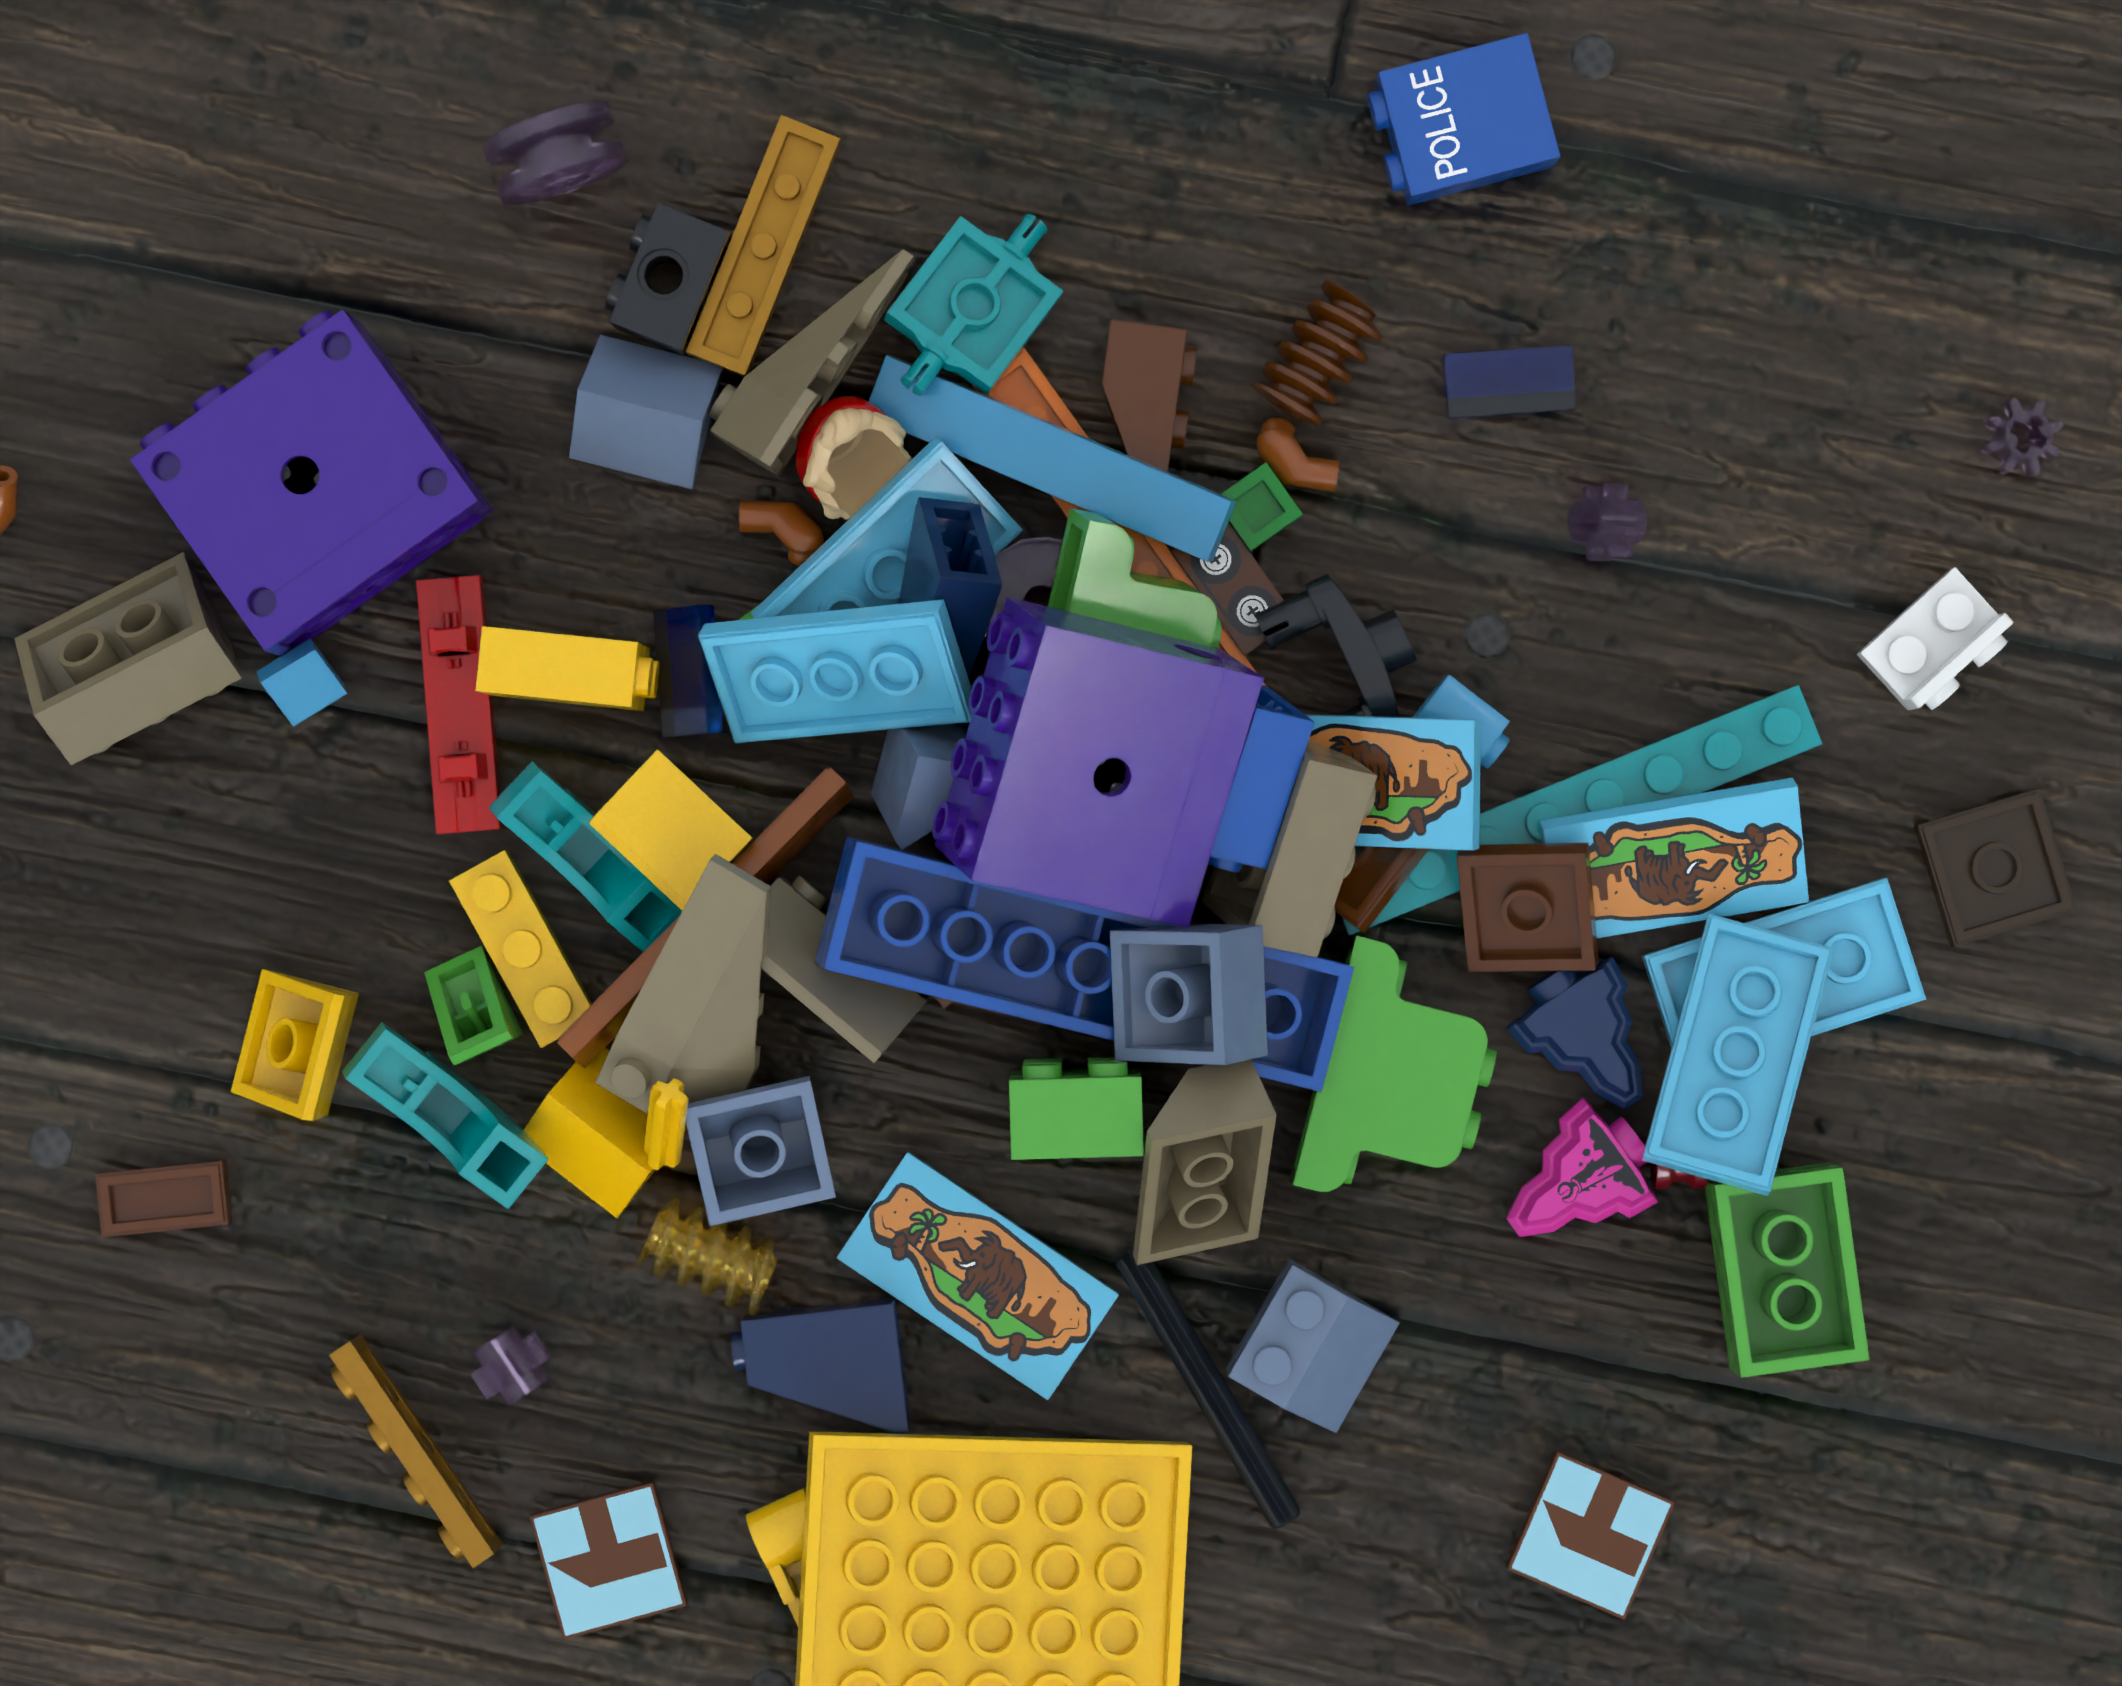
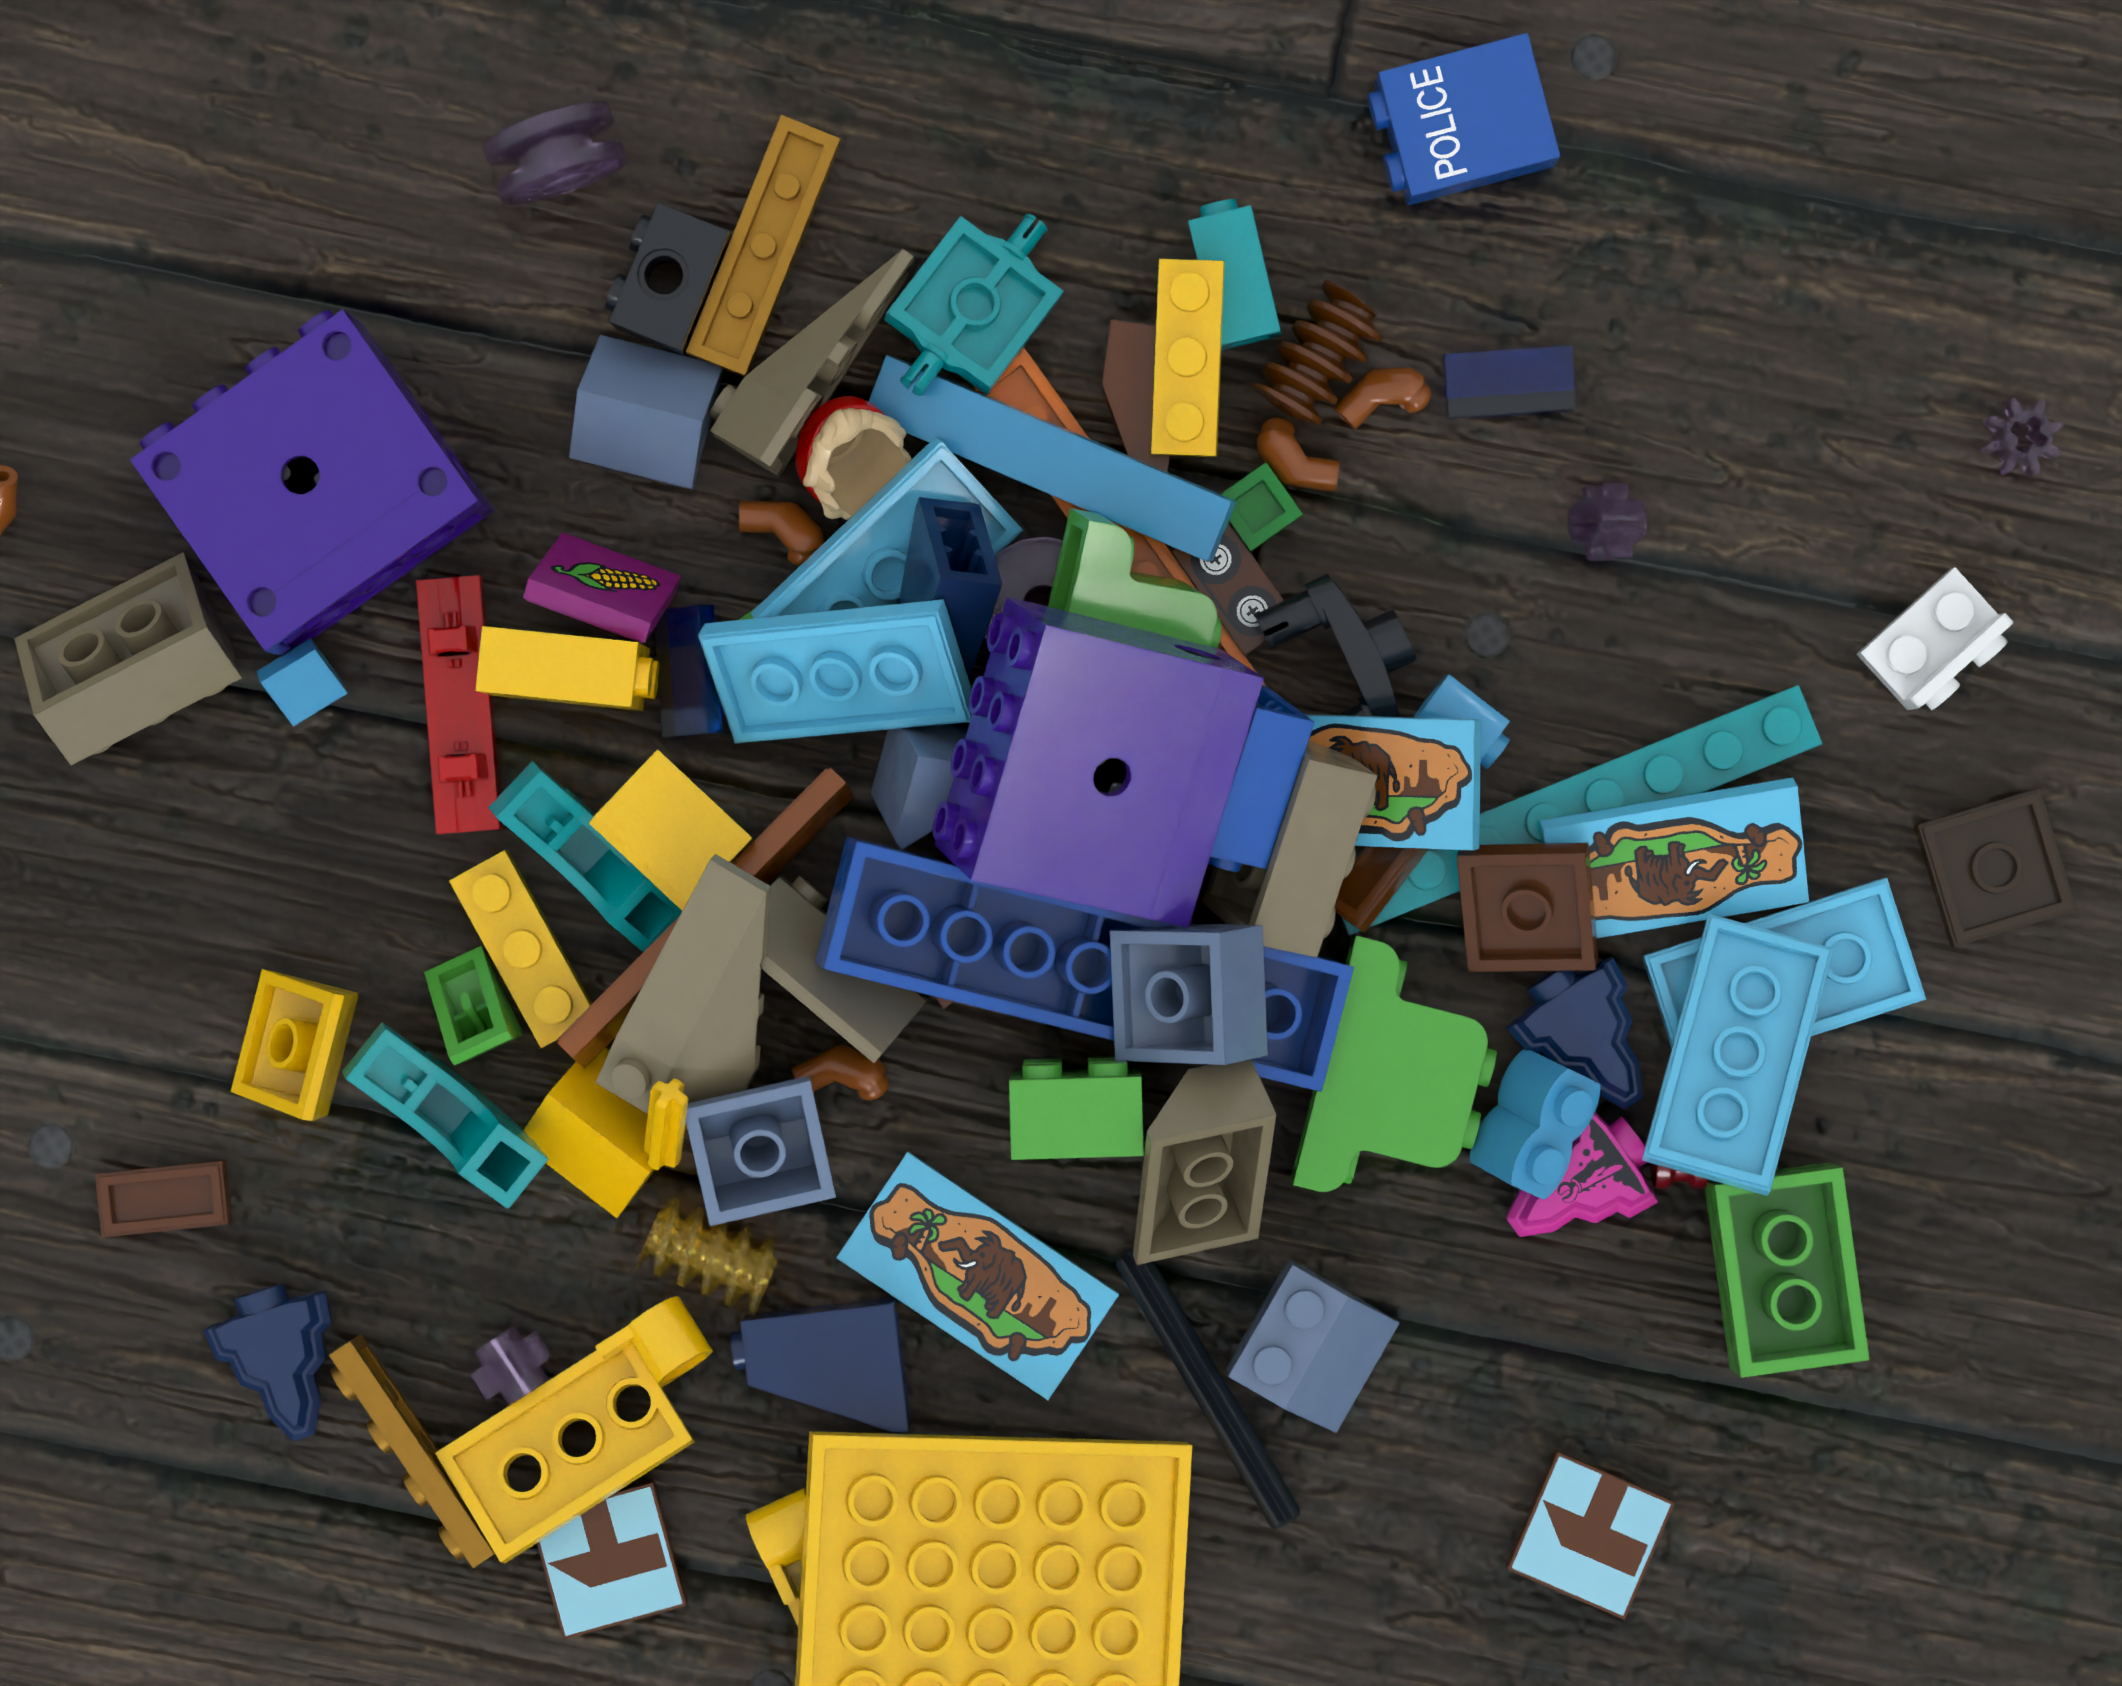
none -> dark blue rock [203,1283,333,1441]
none -> yellow hinge [435,1296,713,1564]
none -> magenta tile [523,532,681,643]
none -> dark orange arm [791,1045,889,1100]
none -> yellow plate [1151,259,1225,457]
none -> teal brick [1188,199,1282,351]
none -> dark orange arm [1333,367,1431,430]
none -> dark azure brick [1470,1049,1600,1200]

